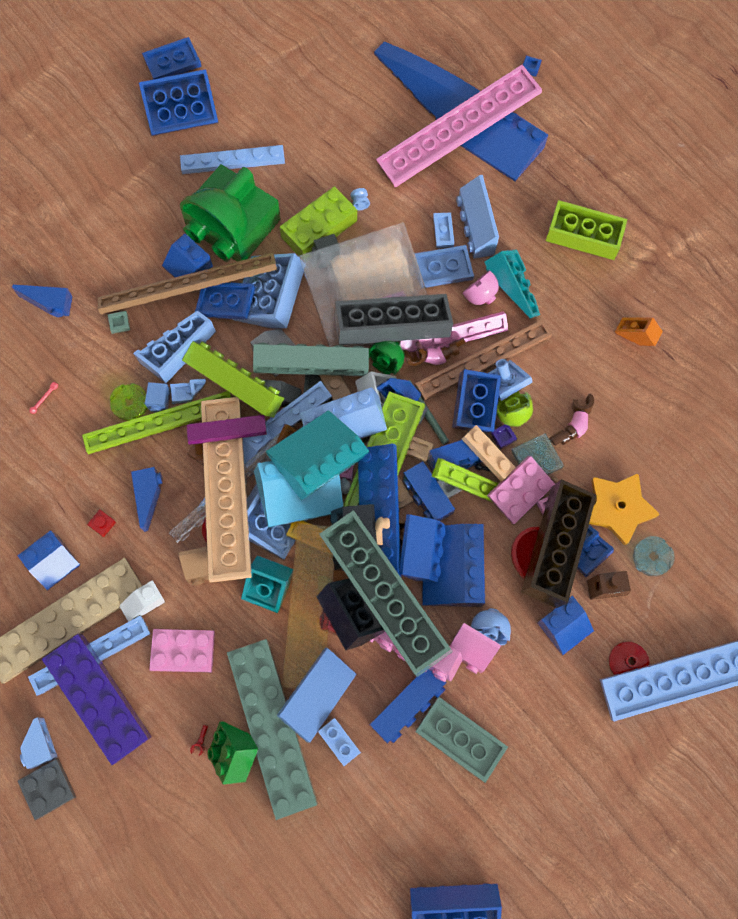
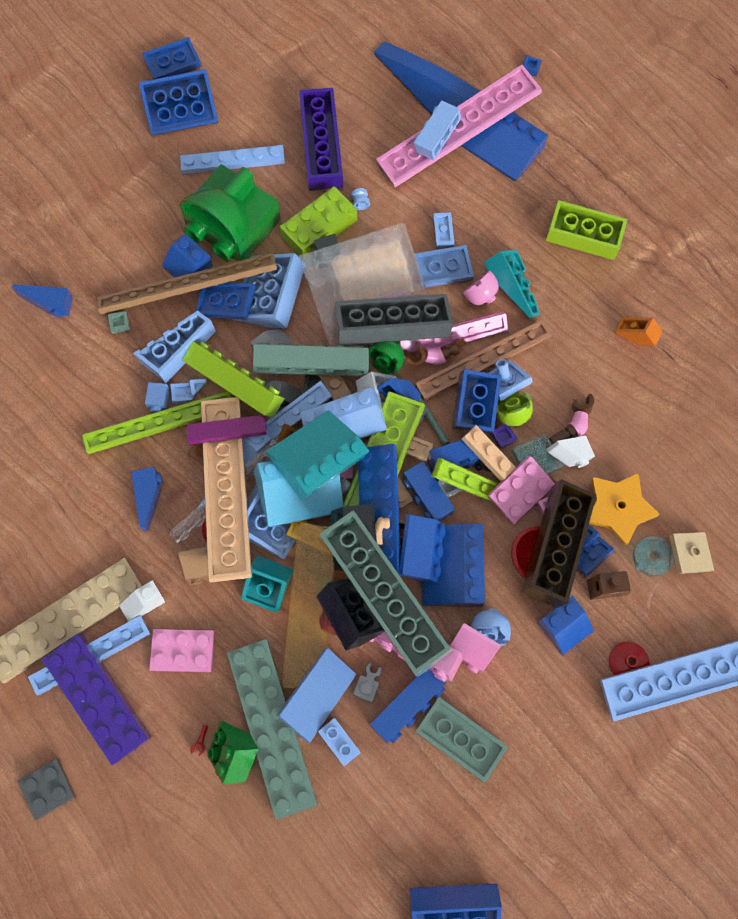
slope [17,530,80,590] -> none
light blue slope [20,717,58,769] -> none
coral hinge [29,382,58,414] -> none
red plate [87,509,116,537] -> none
clear neon green plate [110,383,147,421] -> none
light blue slope [456,175,499,259] -> none
none -> dark purple brick [299,88,343,190]
none -> flat silver plate [353,663,382,703]
none -> light blue brick [414,100,461,161]
none -> white slope [547,436,595,468]
none -> tan plate [669,532,714,574]

